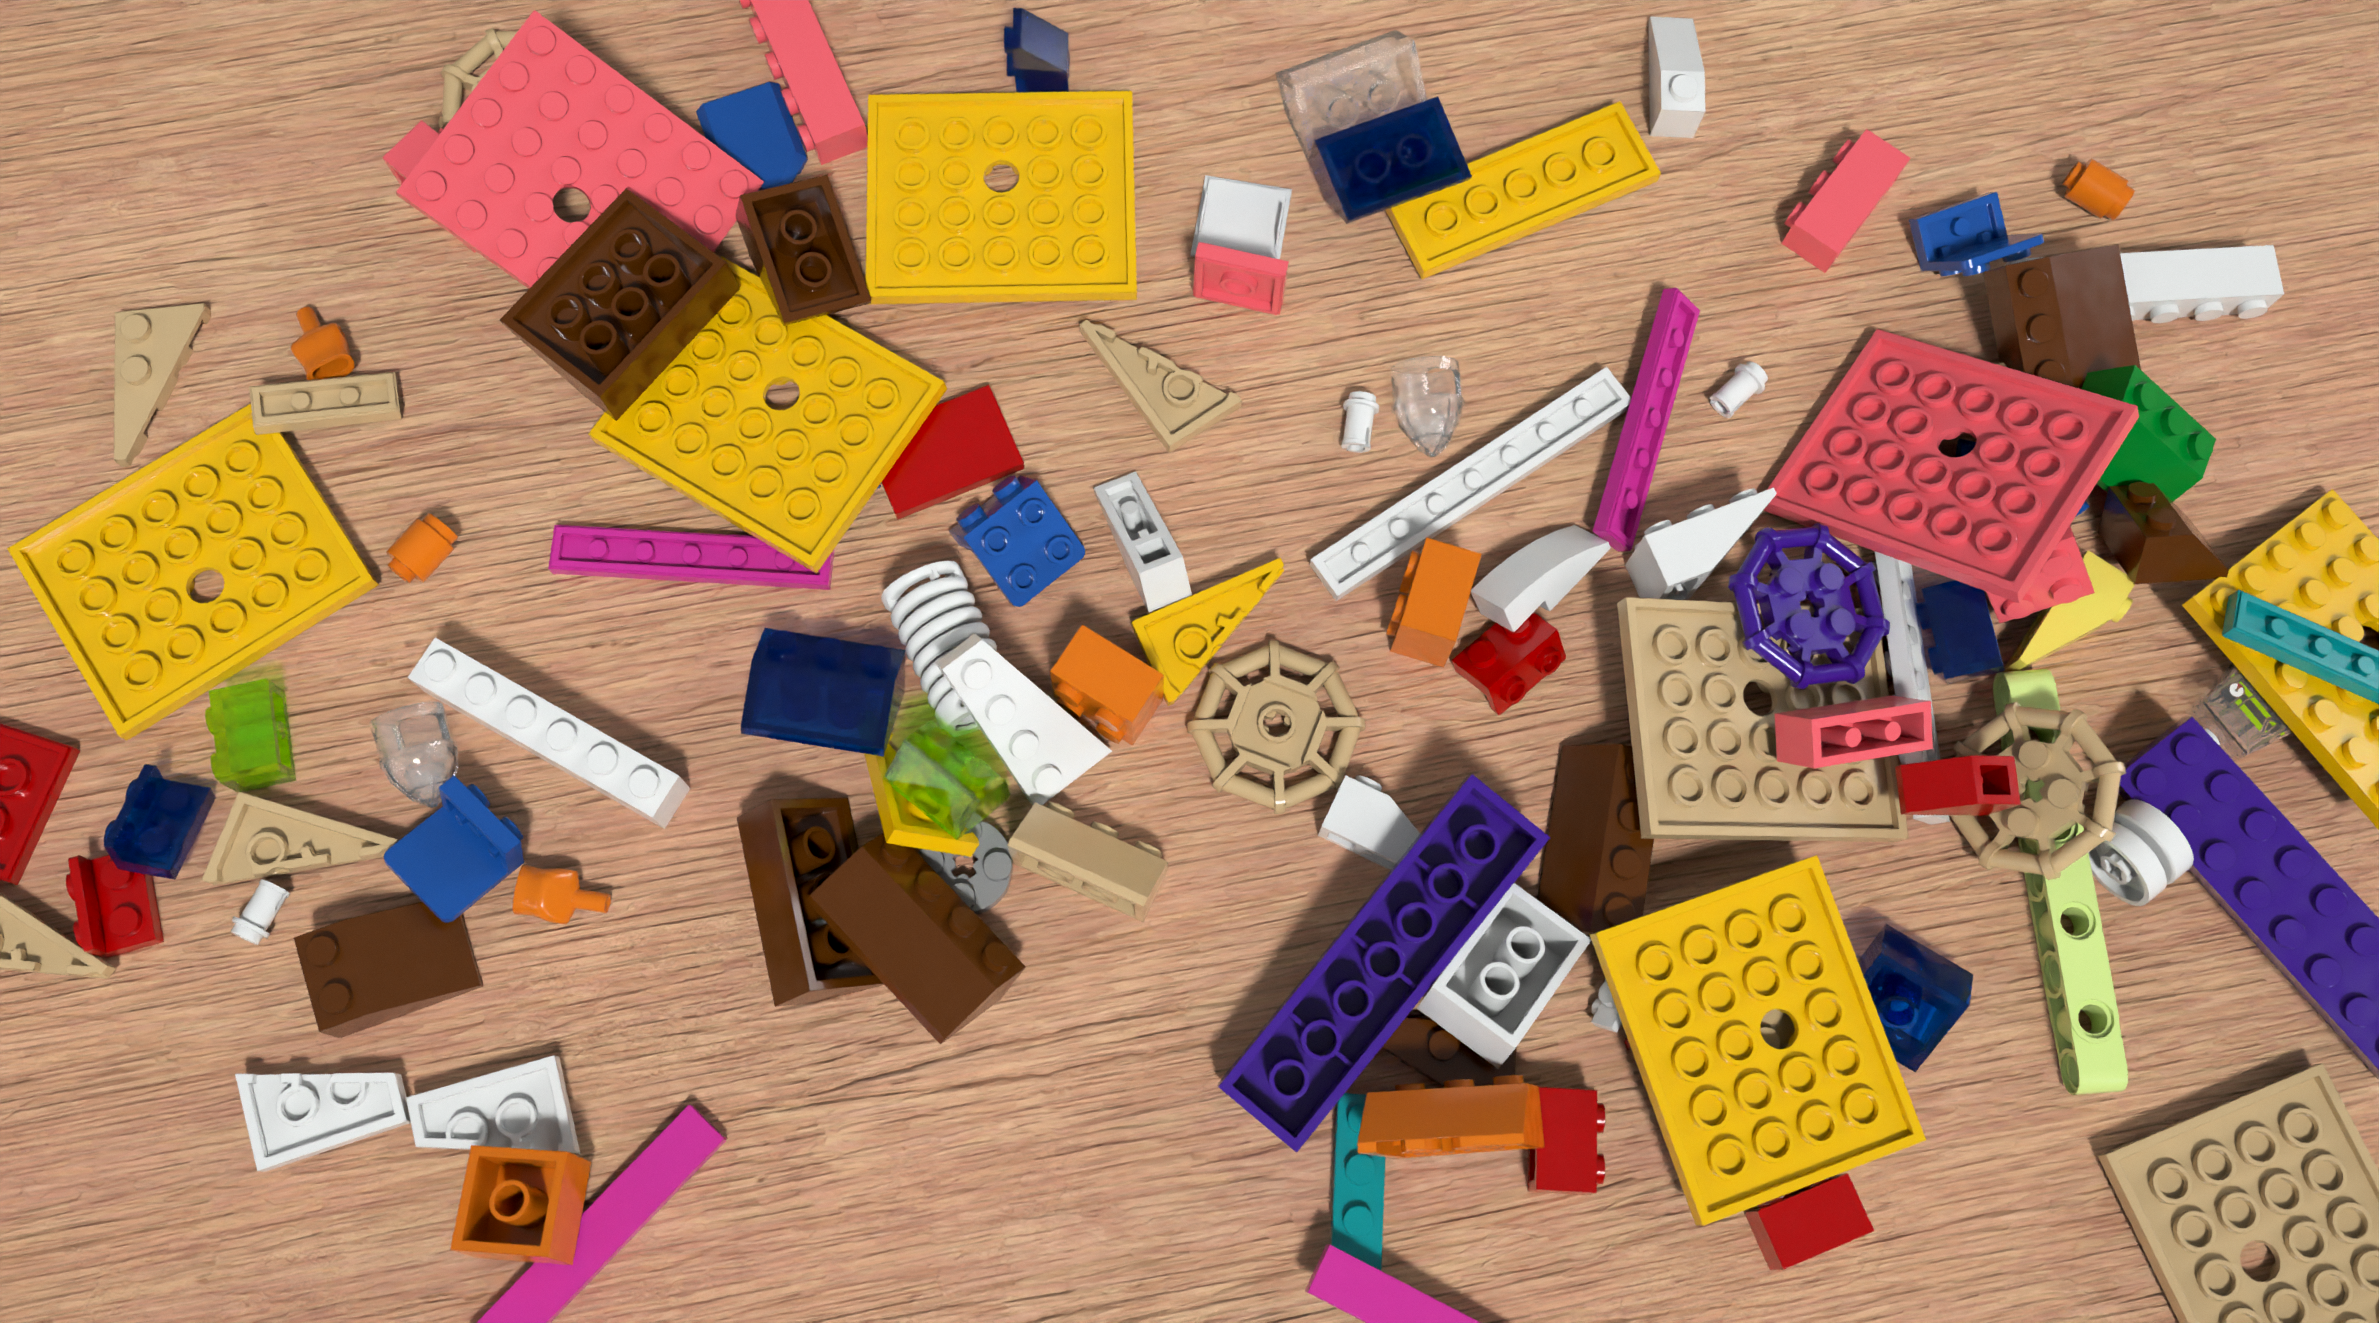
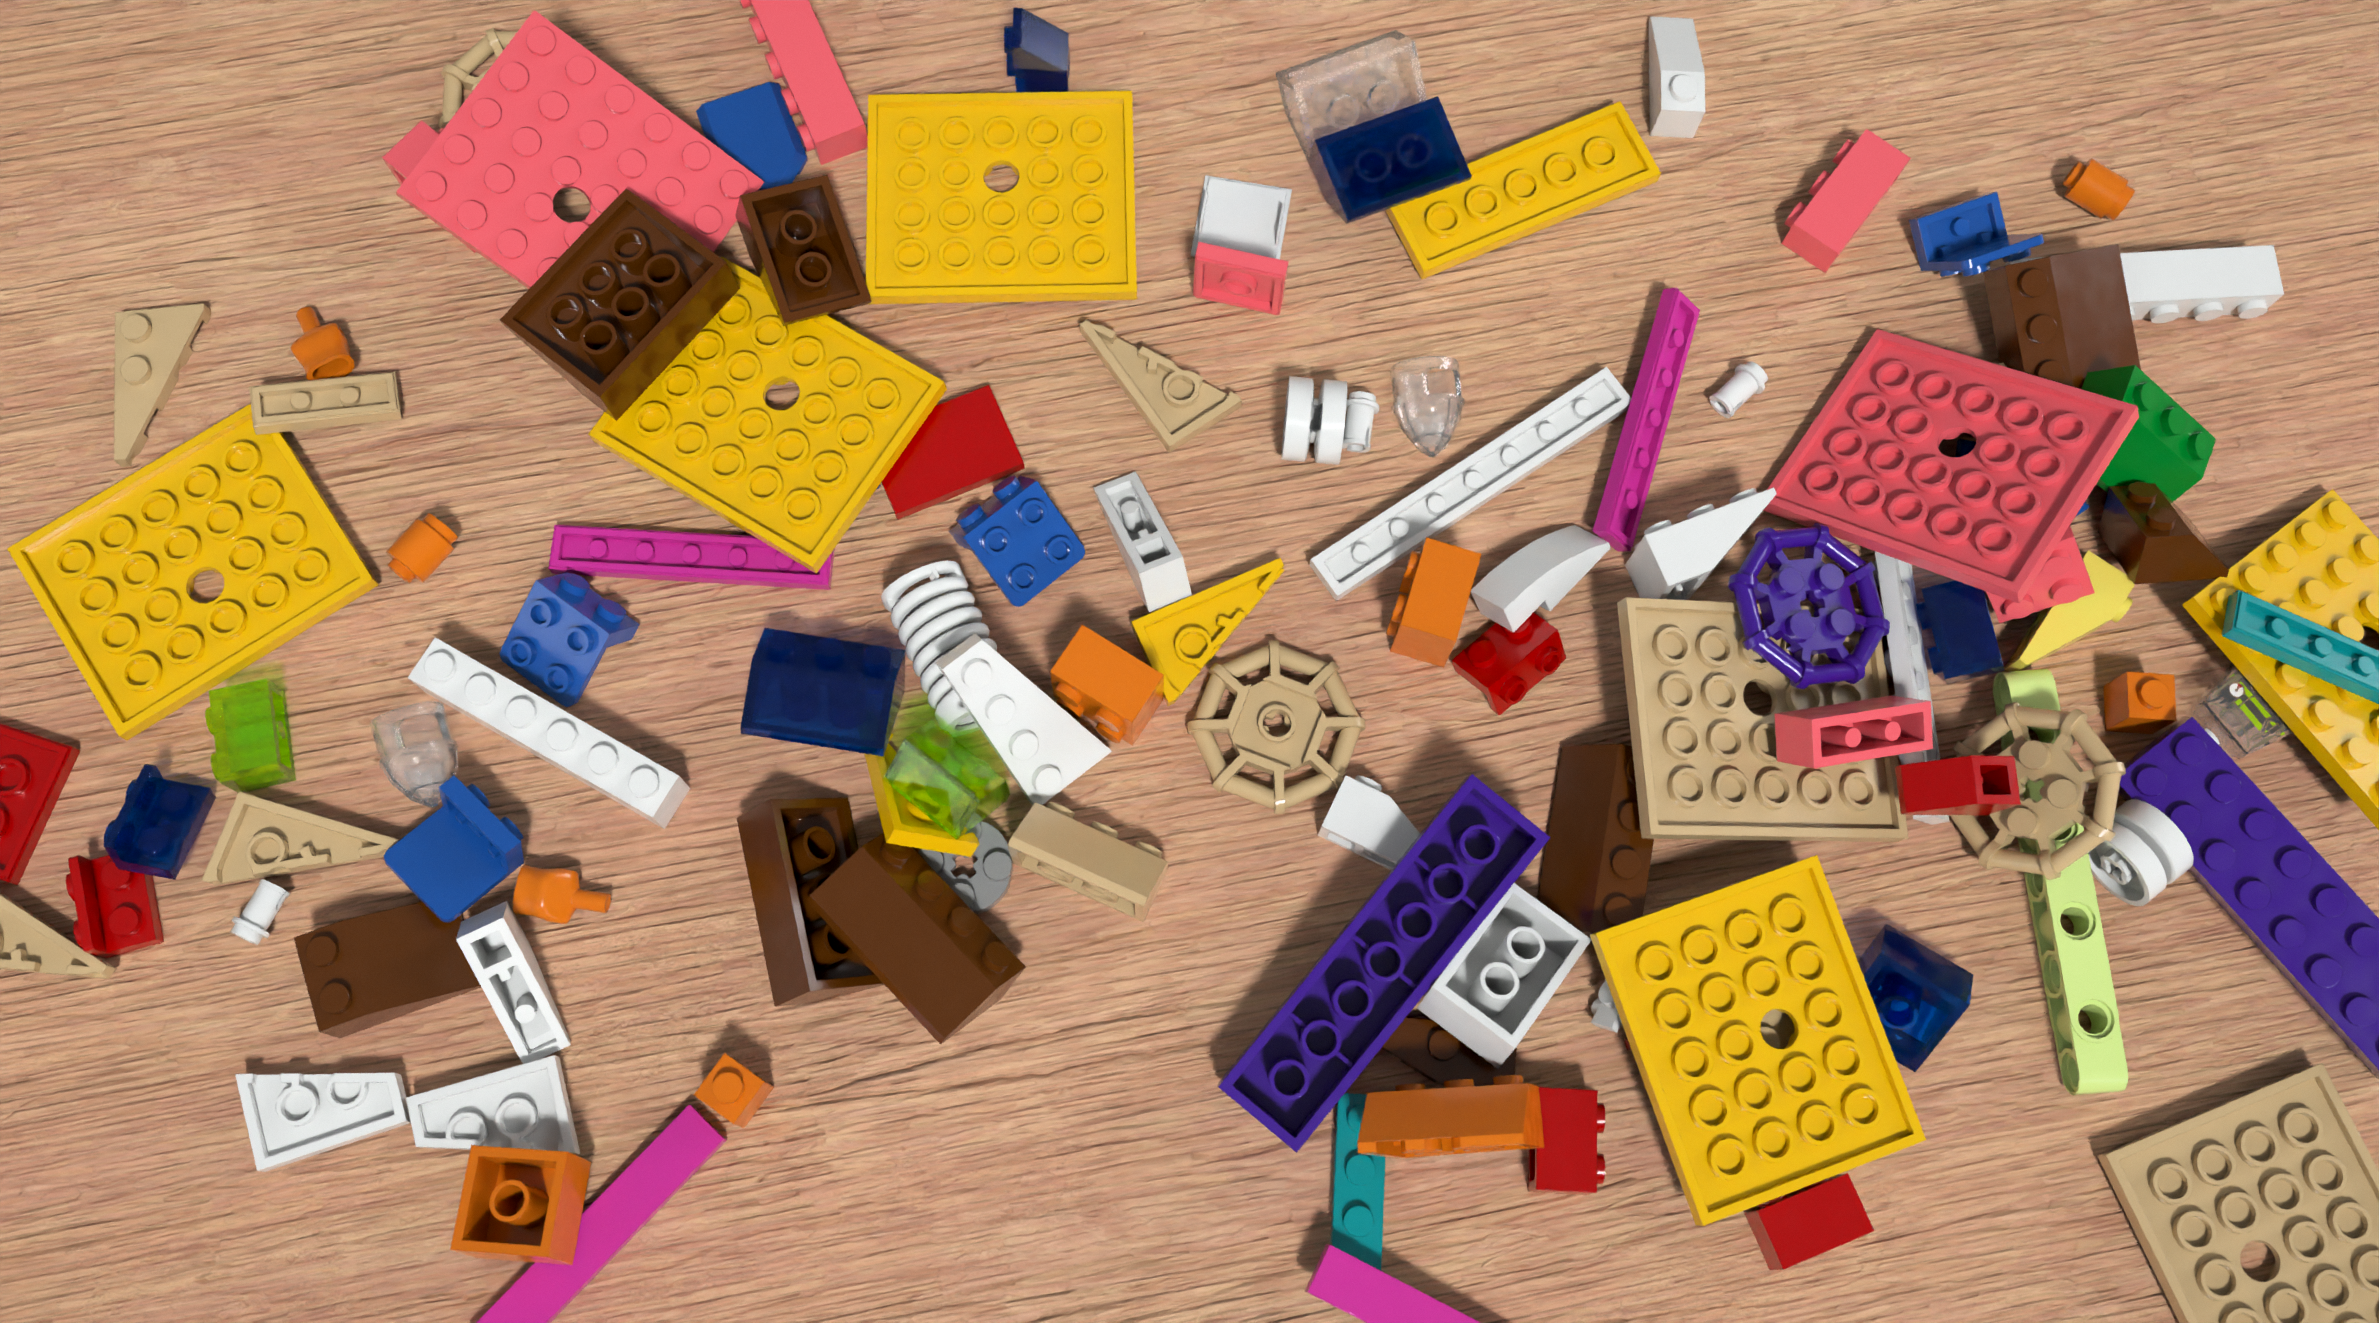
none -> white slope [456,901,571,1064]
none -> blue bracket [500,572,640,707]
none -> orange brick [694,1053,774,1128]
none -> white wheel [1281,376,1347,465]
none -> orange brick [2103,671,2177,734]

